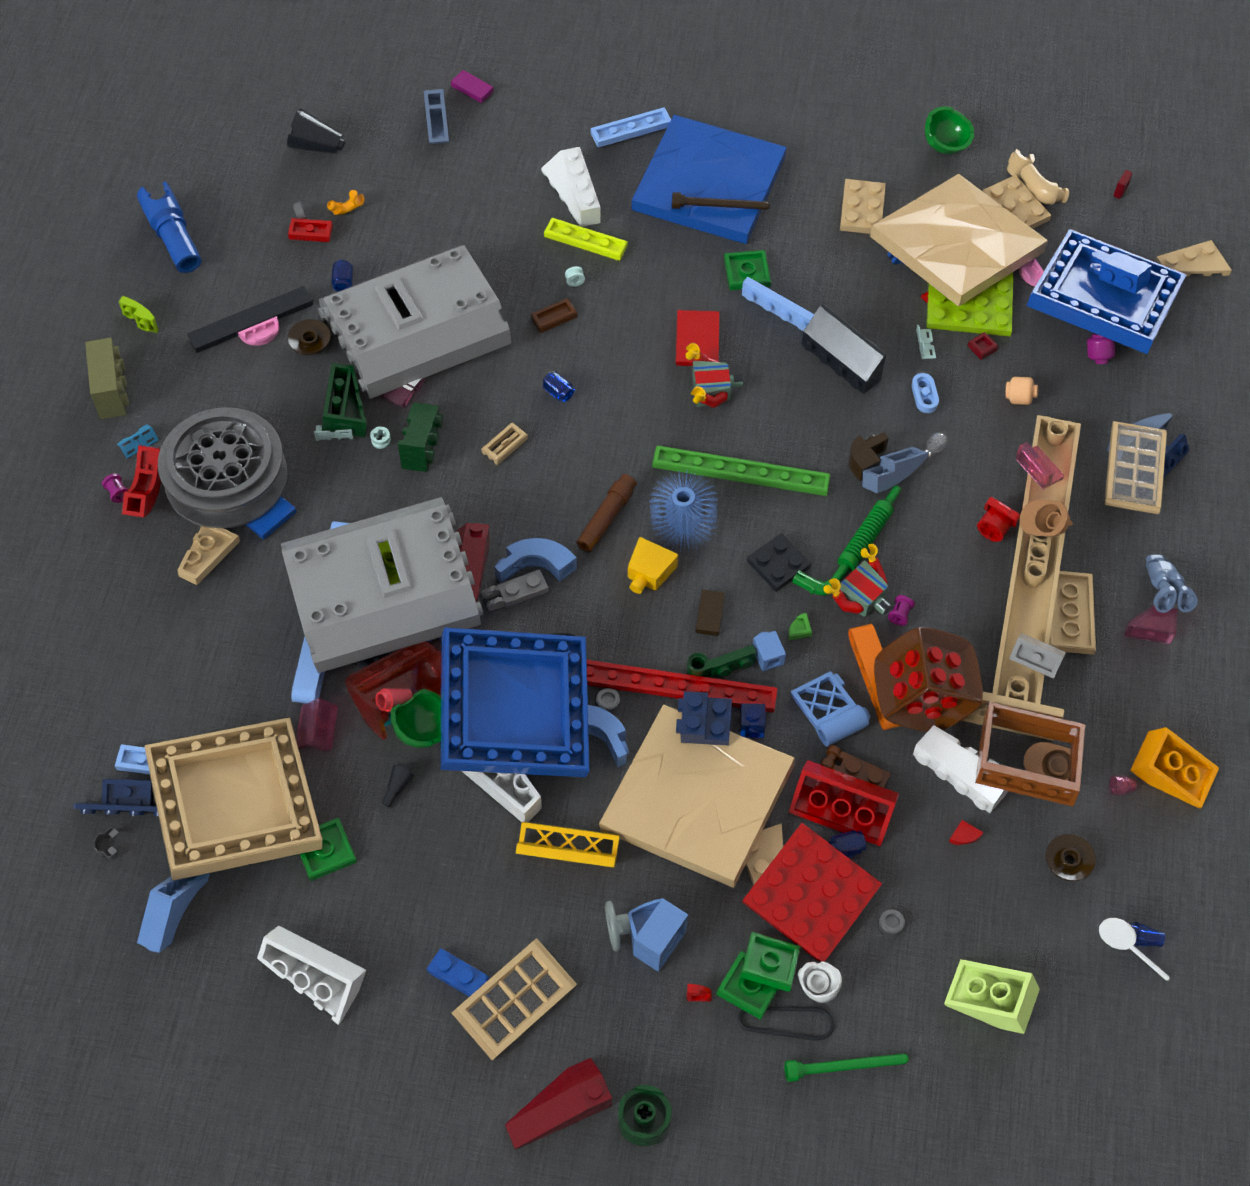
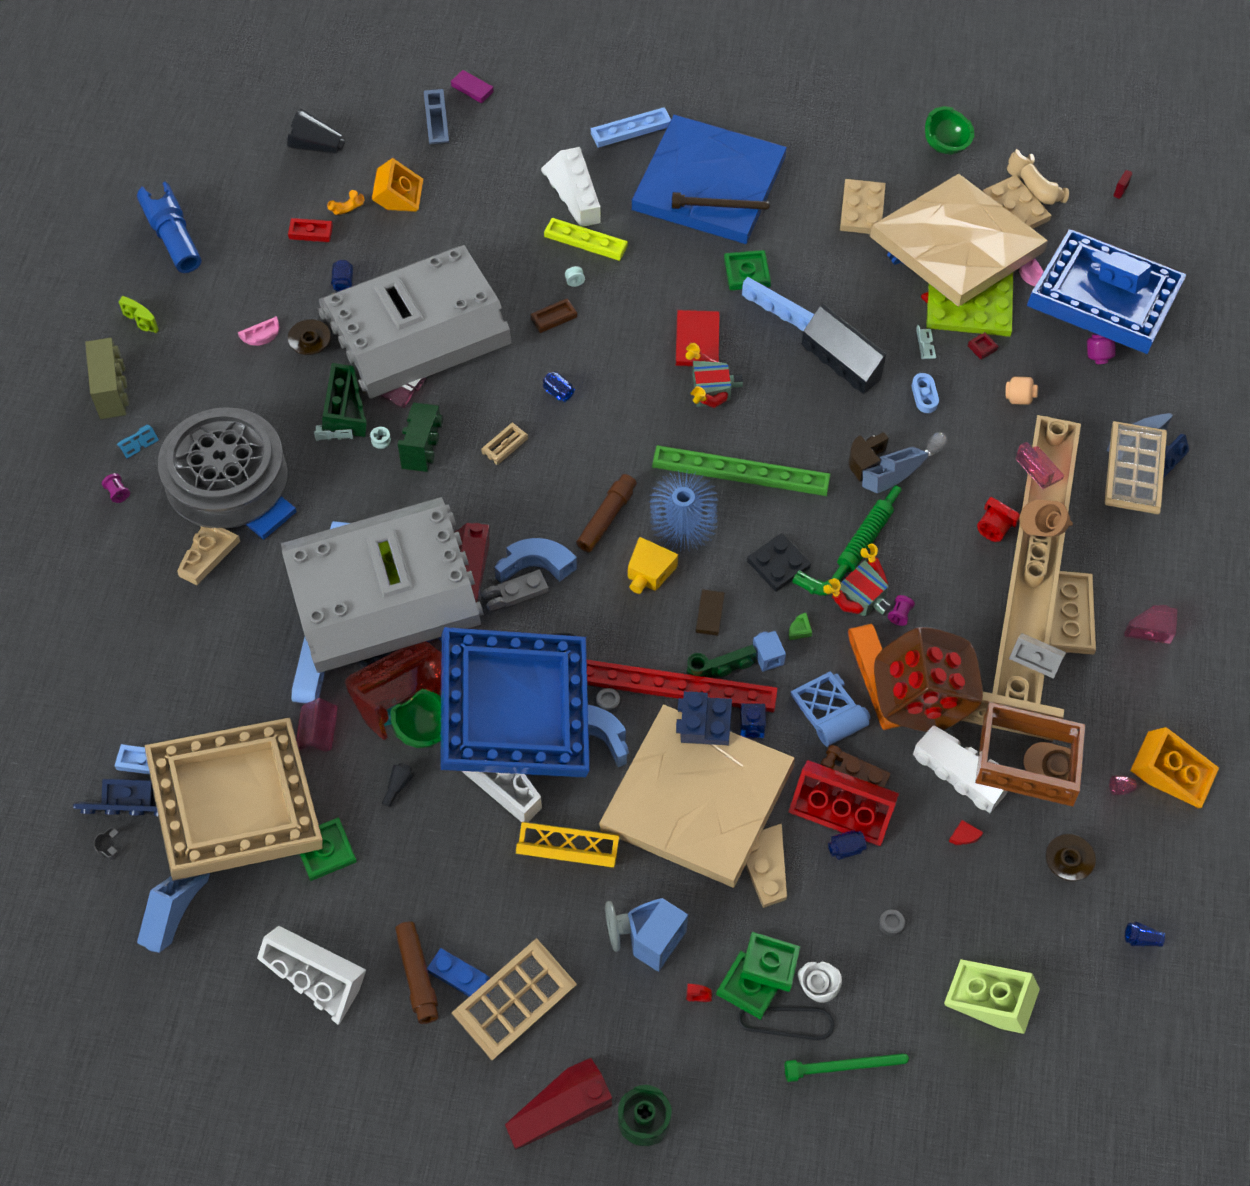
red arch [122,445,162,518] -> none
black tile [187,286,313,353] -> none
flat silver tile [293,201,307,219] -> none
coral cone [376,688,413,712] -> none
red plate [742,823,882,962] -> none
white piece [1099,918,1170,981] -> none
sand blue piece [1146,555,1198,613] -> none
tan wing [1155,240,1232,277] -> none
none -> light orange slope [372,158,423,212]
none -> reddish brown piece [395,921,439,1024]

